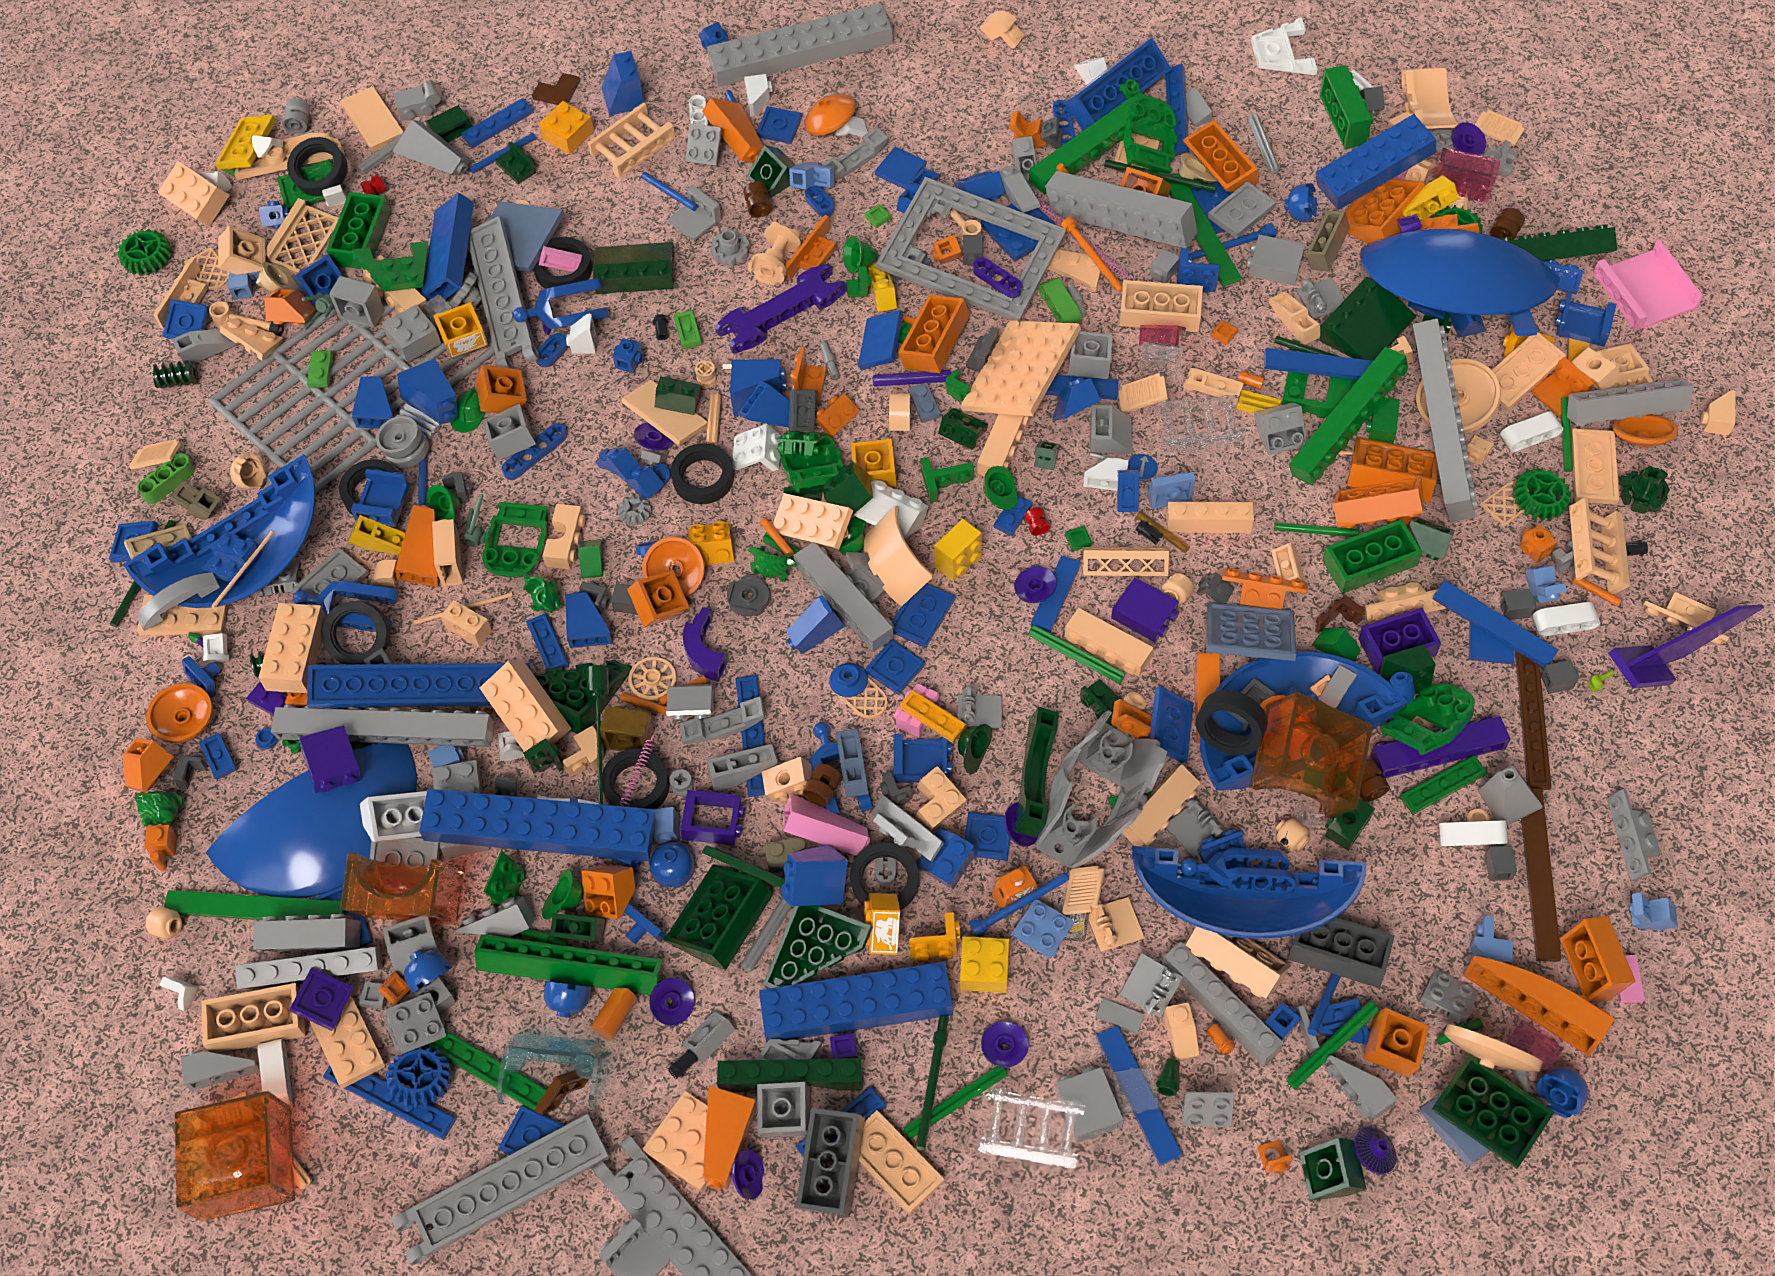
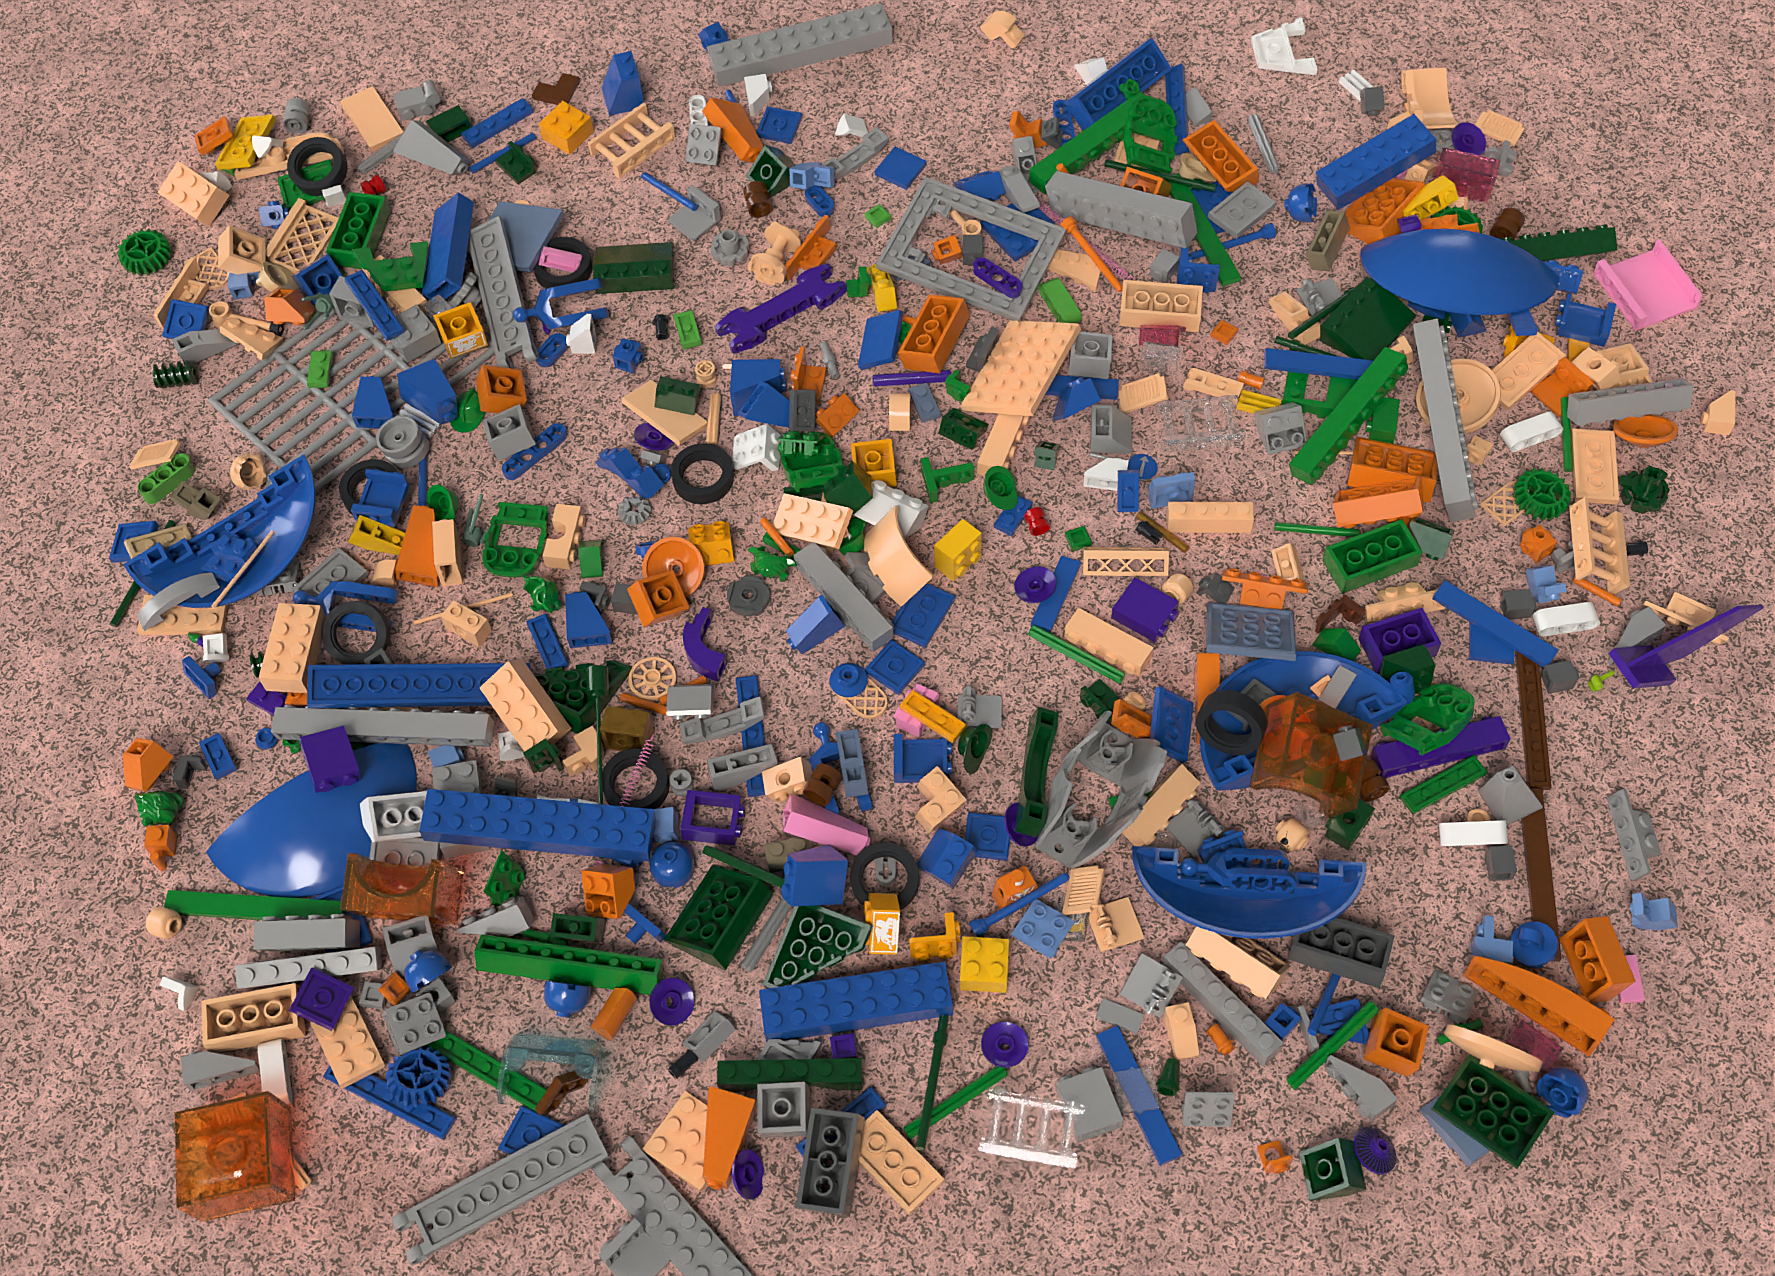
orange dish [146,683,213,743] -> none
dark grey bracket [441,472,471,504] -> none
green piece [542,869,584,920] -> none
orange dish [804,93,856,136] -> none
green hat [843,236,878,274] -> none
light grey bracket [871,795,944,862] -> none
dark grey bracket [880,771,912,805] -> none
blue slope [896,168,940,213] -> none
light grey bar [1067,283,1087,318] -> none
light grey brick [1246,235,1305,286] -> none
green brick [1319,65,1373,150] -> none
none -> orange plate [194,116,233,156]
none -> blue tile [345,270,404,341]
none -> dark green bar [1288,283,1360,339]
none -> dark grey brick [1333,724,1367,761]
none -> blue tile [1510,922,1559,969]
none -> light grey slope [1608,606,1667,666]

